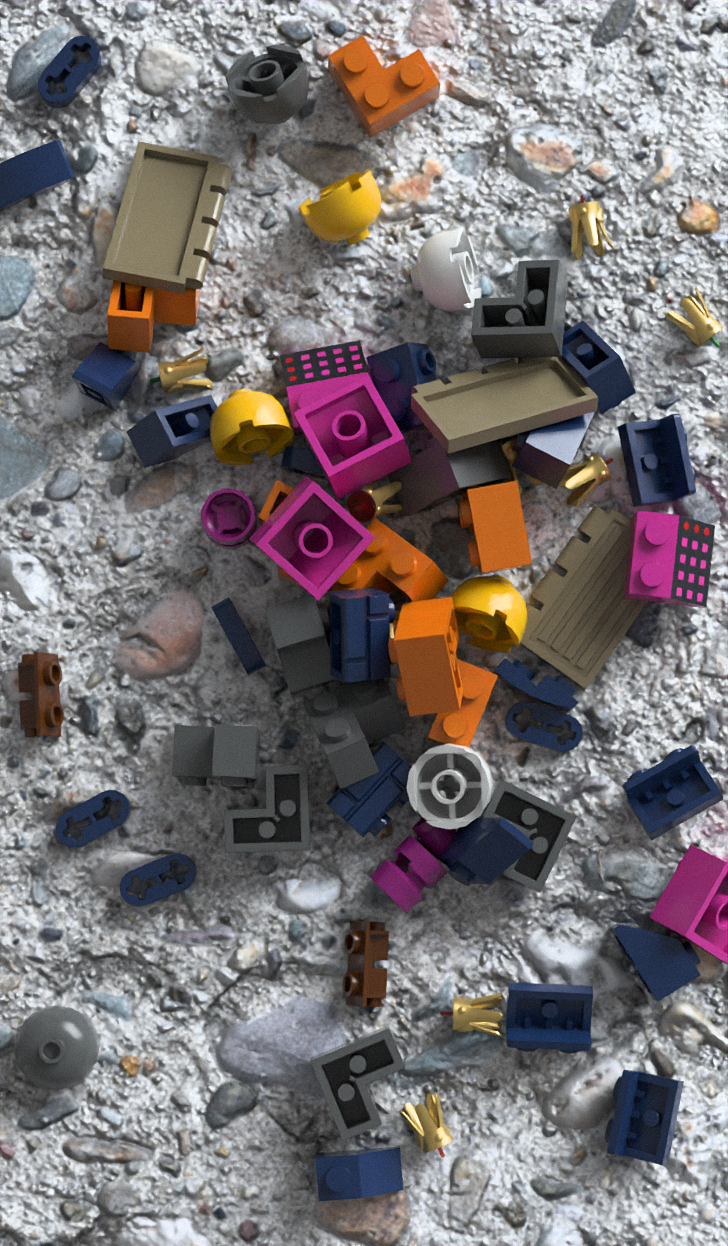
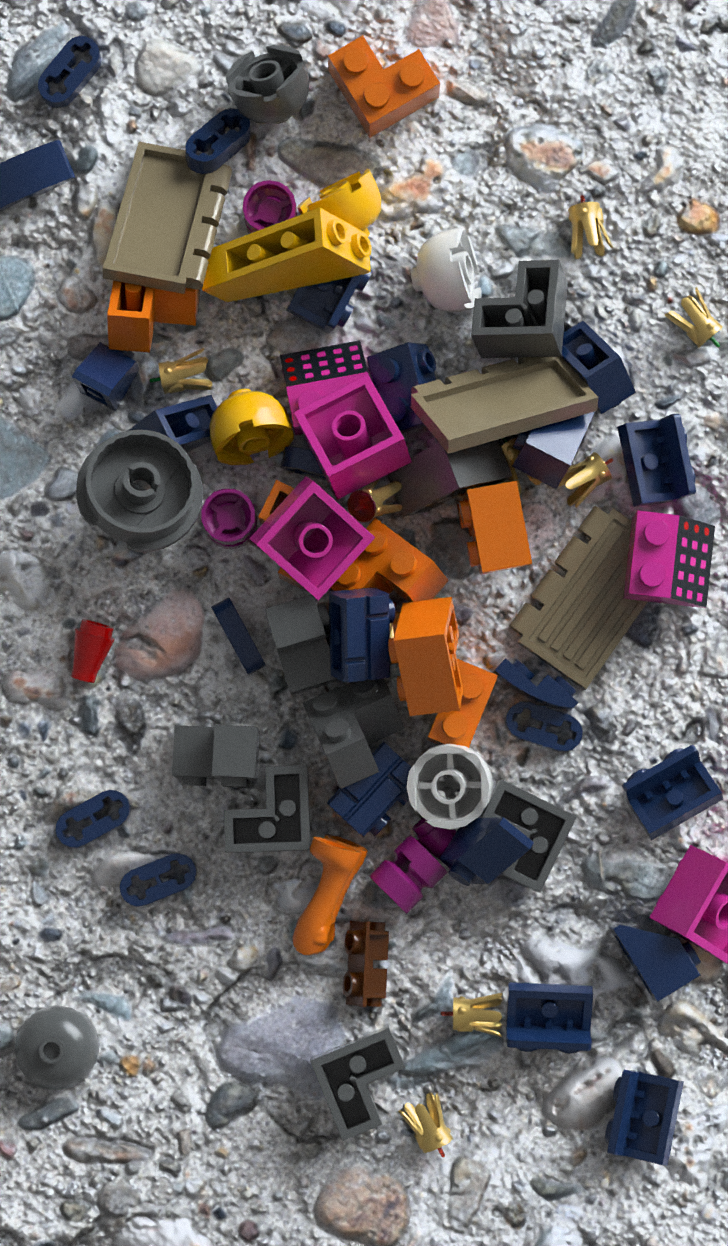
reddish brown hinge [17,652,64,738] -> none
dark blue slope [316,1146,403,1201] -> none
yellow cylinder [450,575,528,653] -> none
none -> red cone [71,619,115,683]
none -> dark grey piece [76,430,203,554]
none -> dark blue beam [185,108,250,174]
none -> yellow slope [202,208,371,302]
none -> magenta wheel [243,180,297,234]
none -> dark blue bracket [286,256,373,334]
none -> orange piece [292,834,368,956]

